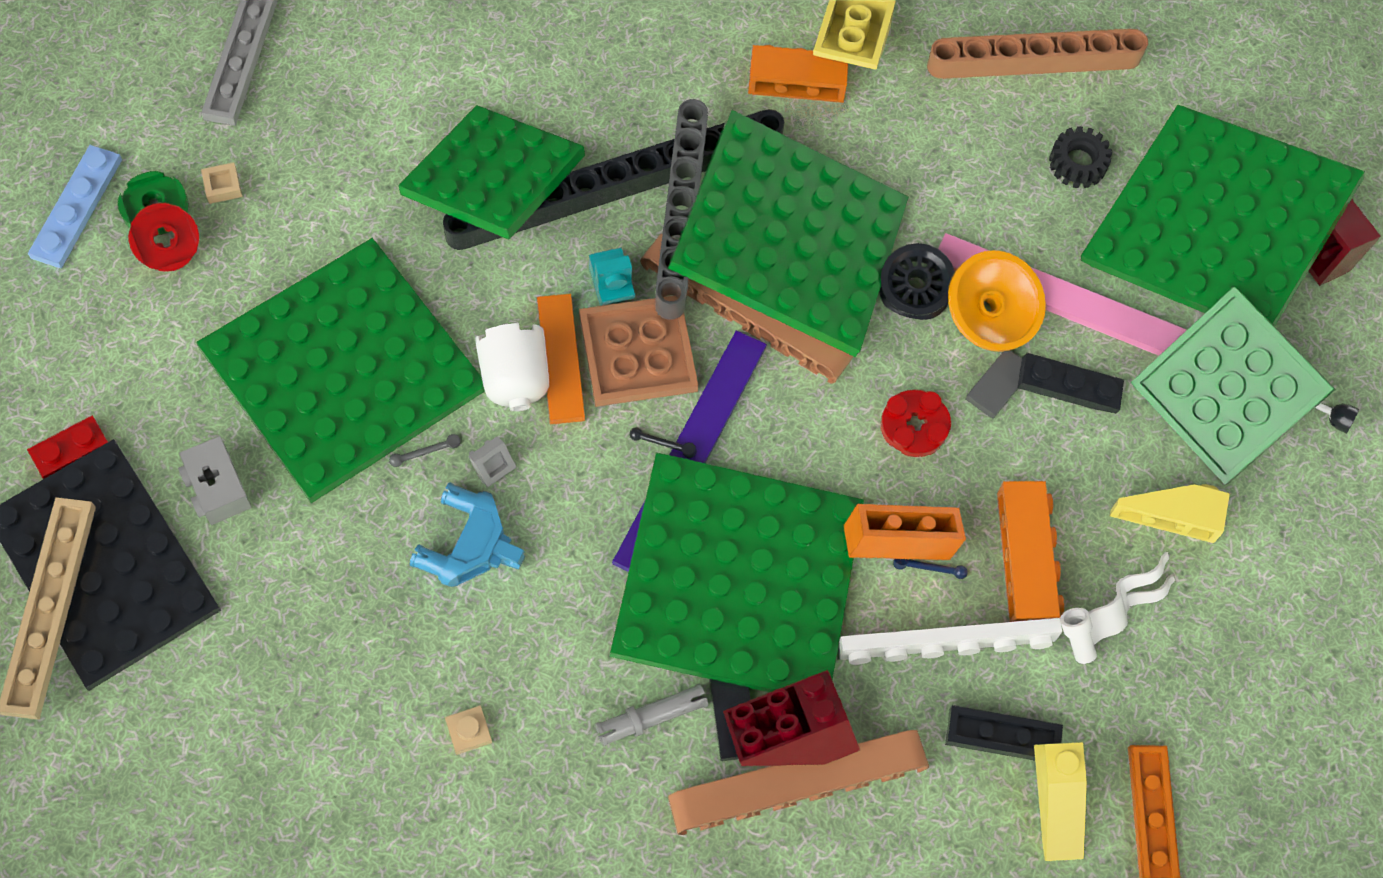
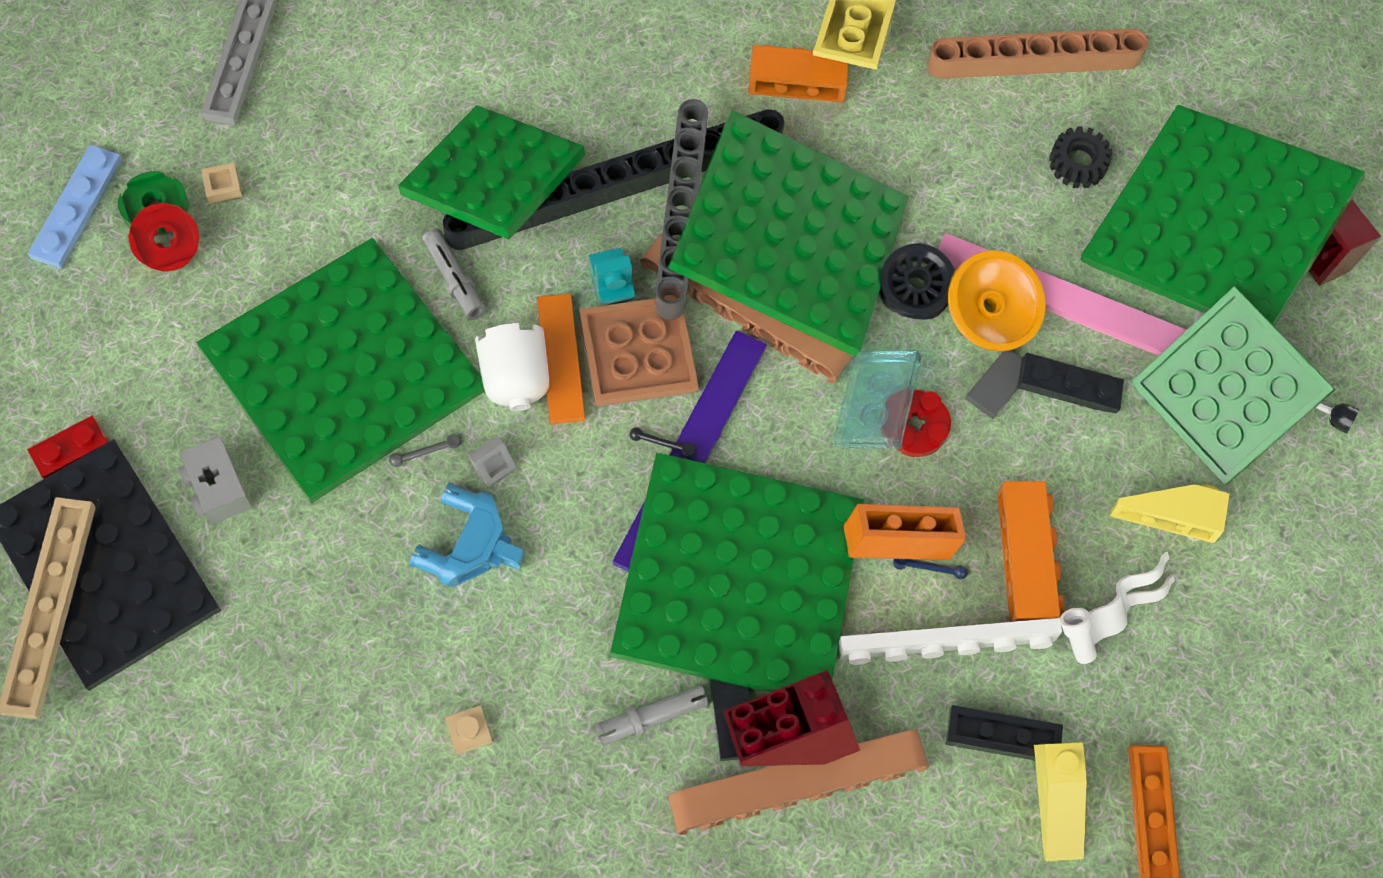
none -> light grey pin [422,229,486,320]
none -> clear light blue tile [833,350,922,449]

